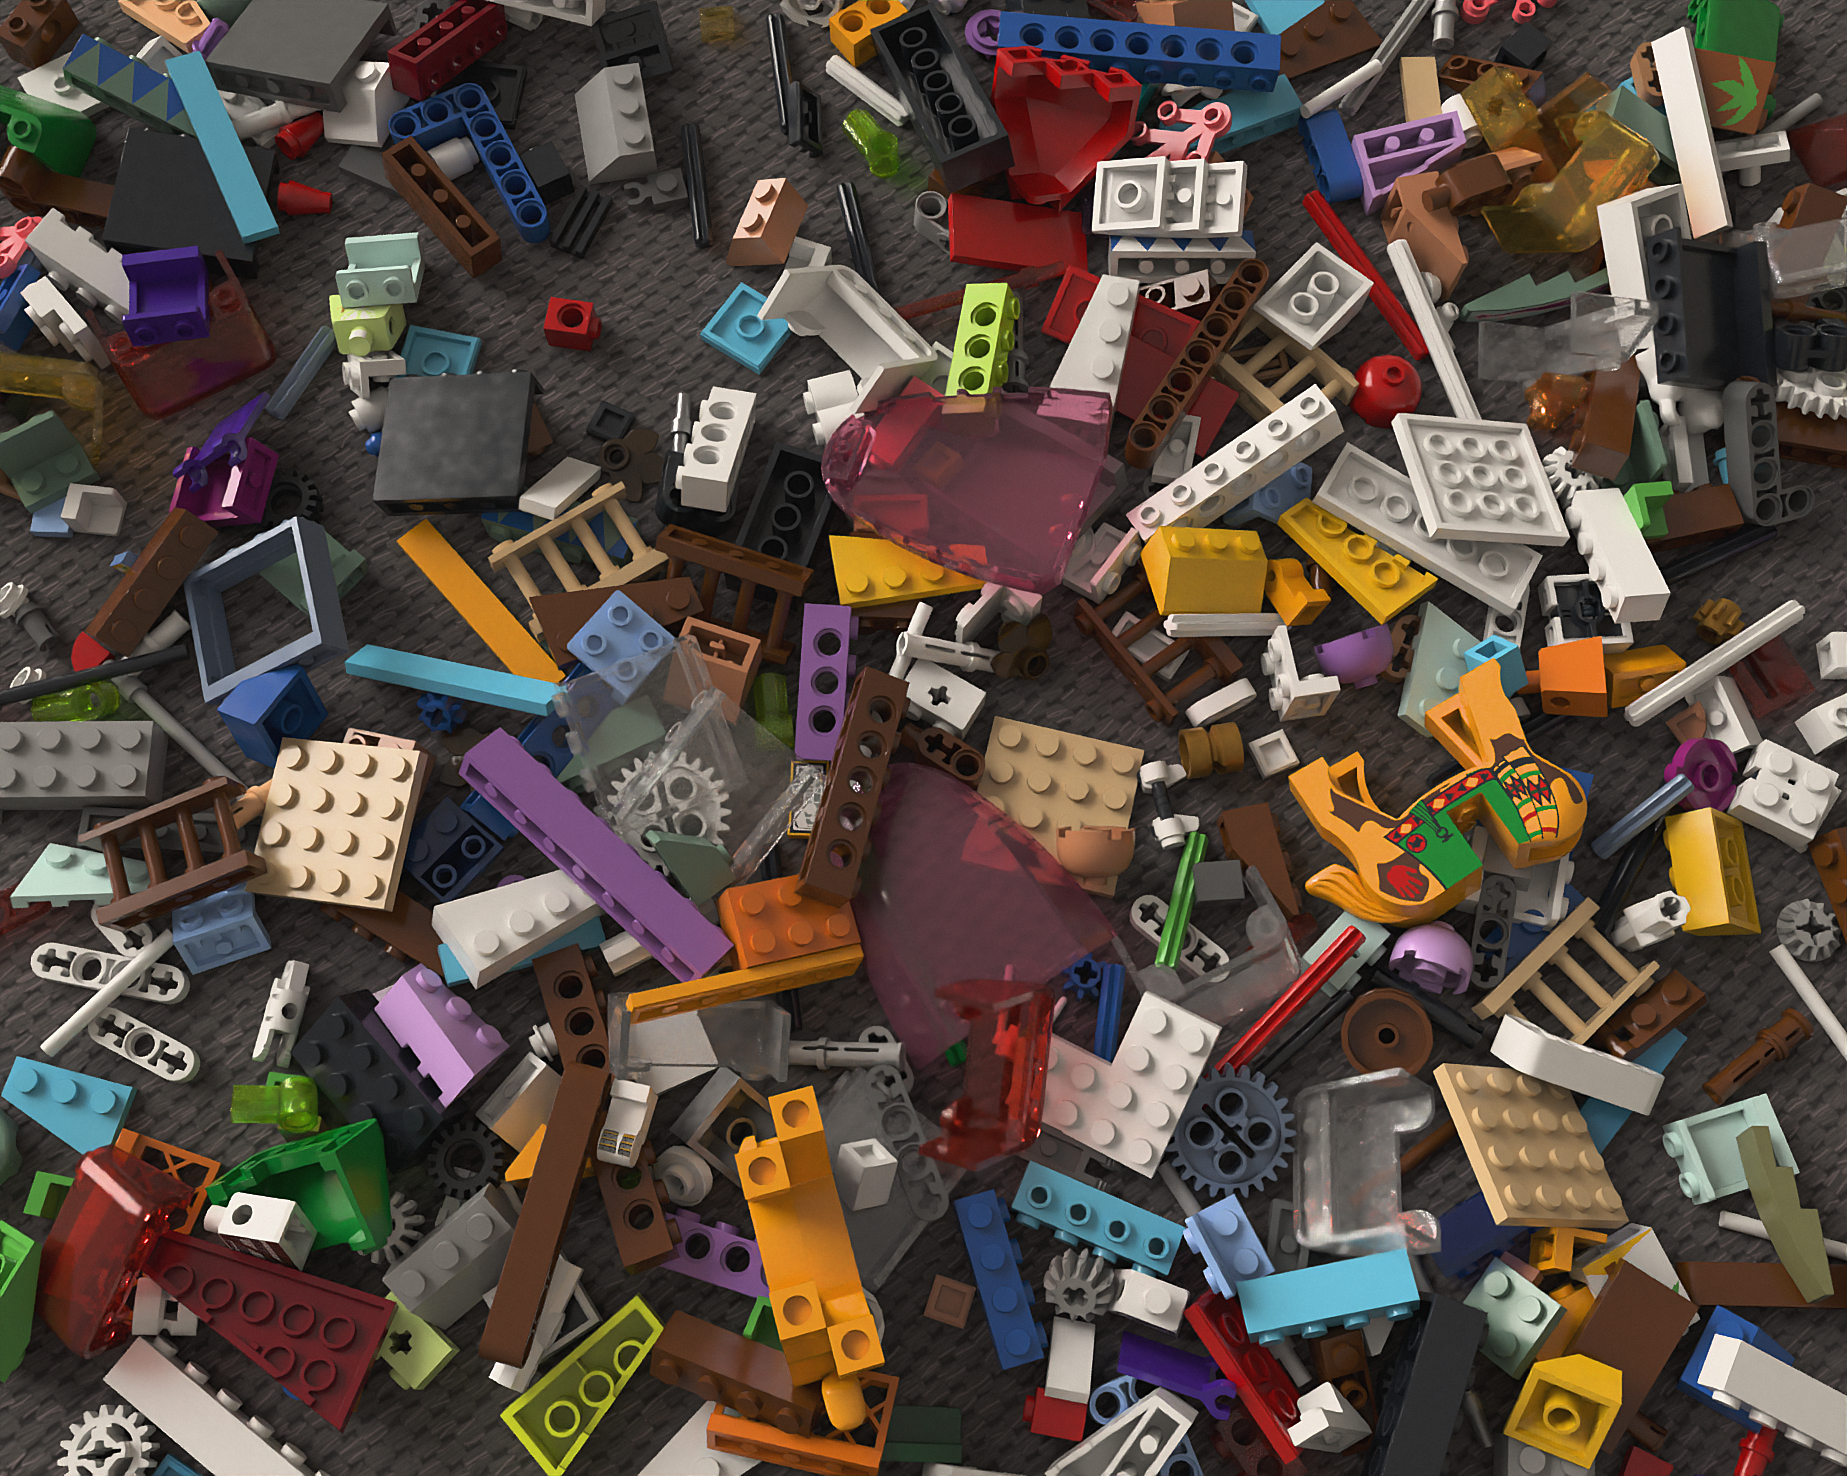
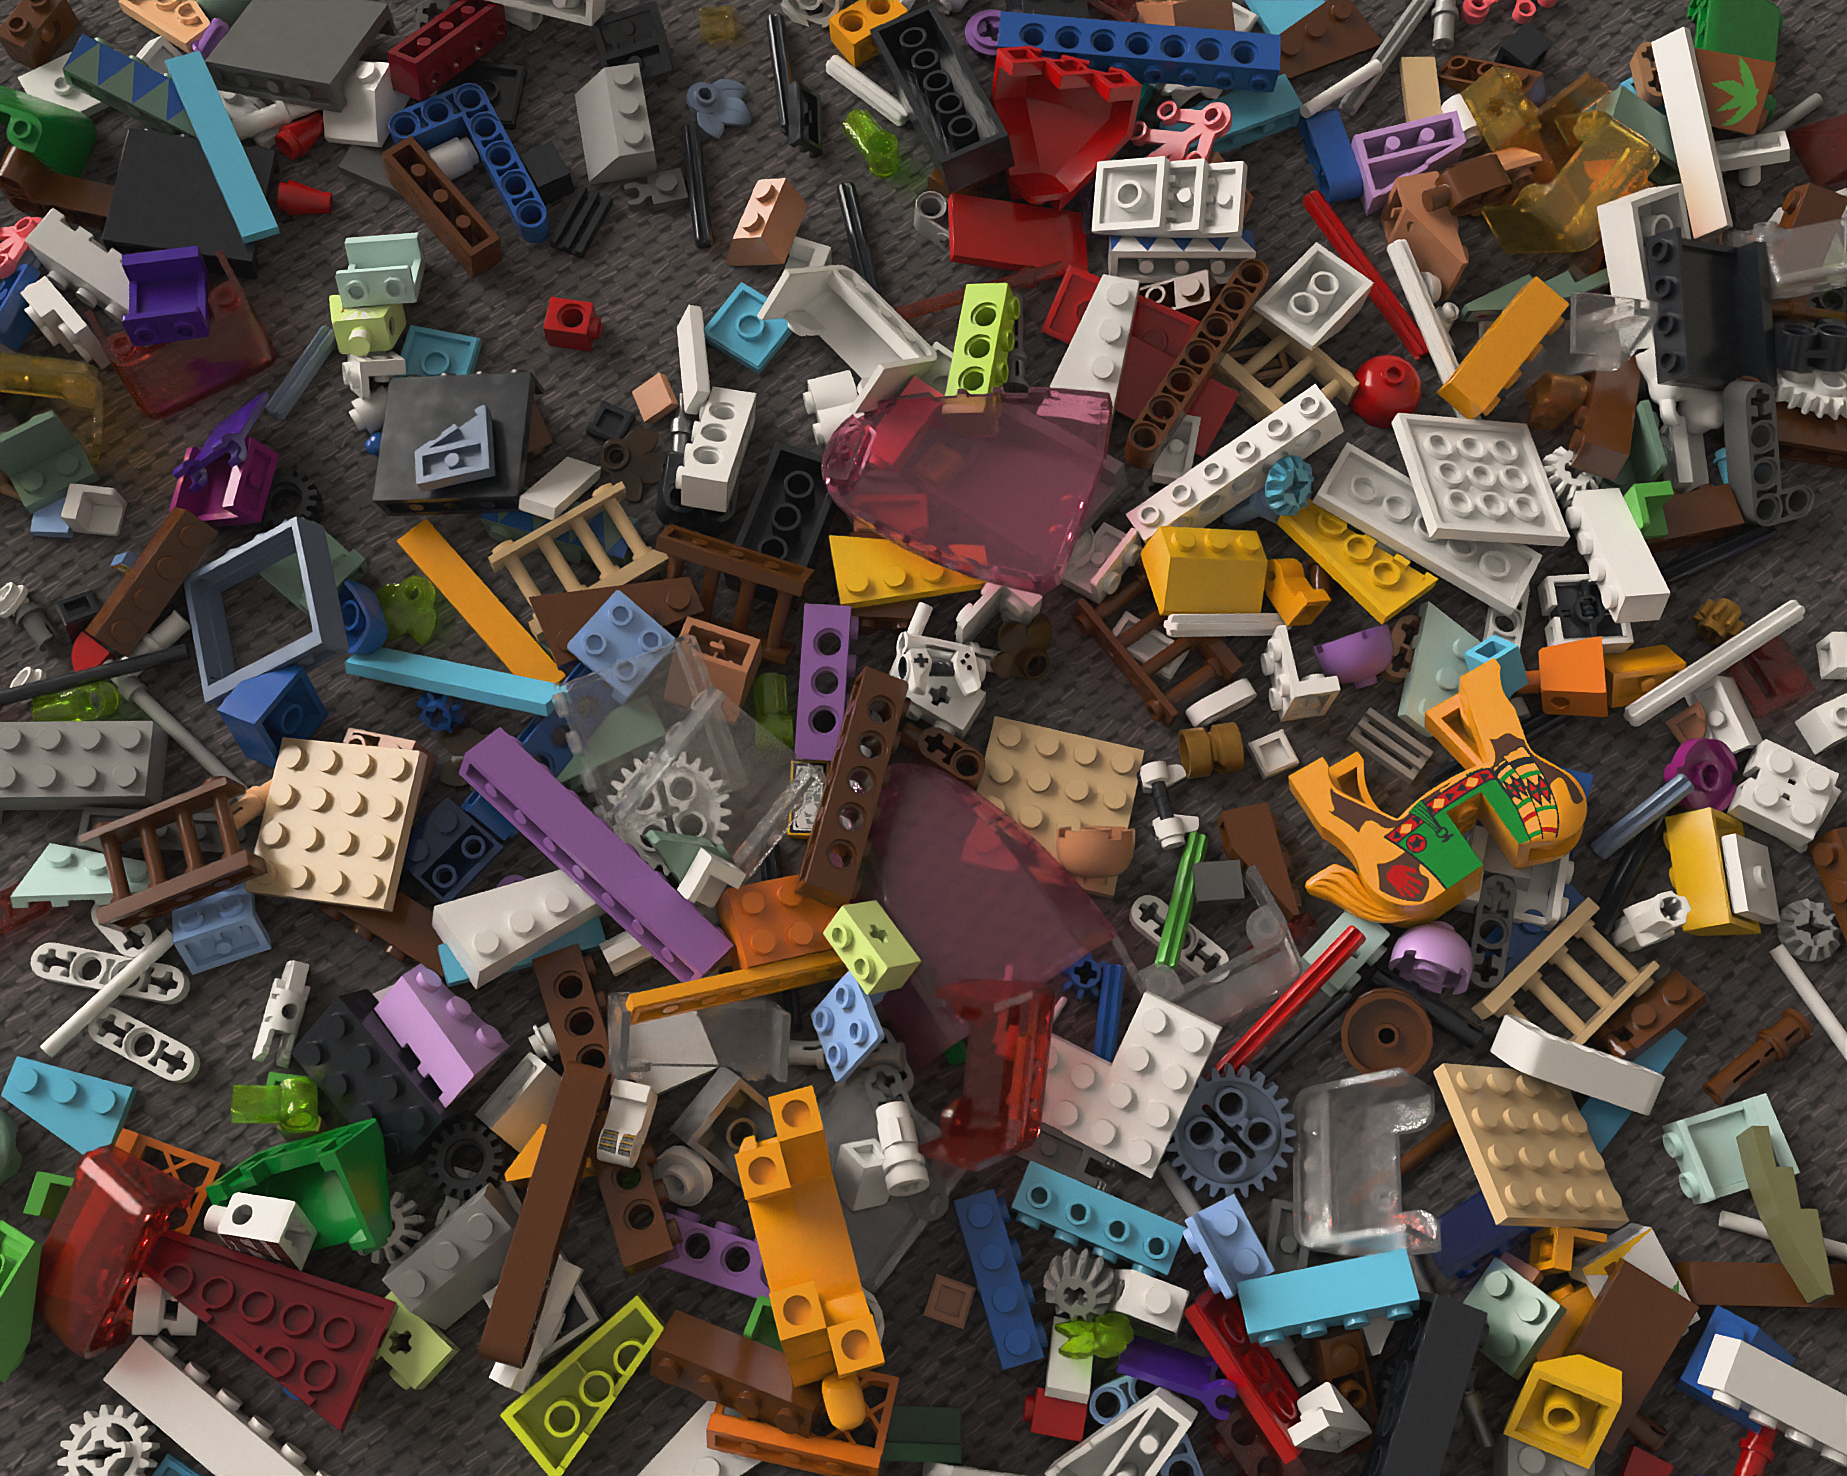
none -> black slope [54,590,101,644]
none -> blue piece [338,579,389,655]
none -> clear neon green plate [375,575,438,645]
none -> sand blue wing [415,405,495,492]
none -> nougat tile [632,372,679,424]
none -> white tile [677,305,711,415]
none -> white panel [677,848,746,908]
none -> sand blue plate [686,79,751,140]
none -> light blue bracket [810,971,888,1082]
none -> yellowish green brick [823,900,921,995]
none -> white axle [876,1101,930,1196]
none -> white piece [898,648,986,697]
none -> clear neon green plate [1054,1313,1134,1360]
none -> medium azure gear [1265,455,1315,516]
none -> light grey tile [1346,707,1433,784]
none -> light orange brick [1437,276,1570,419]
none -> white plate [1721,834,1780,924]

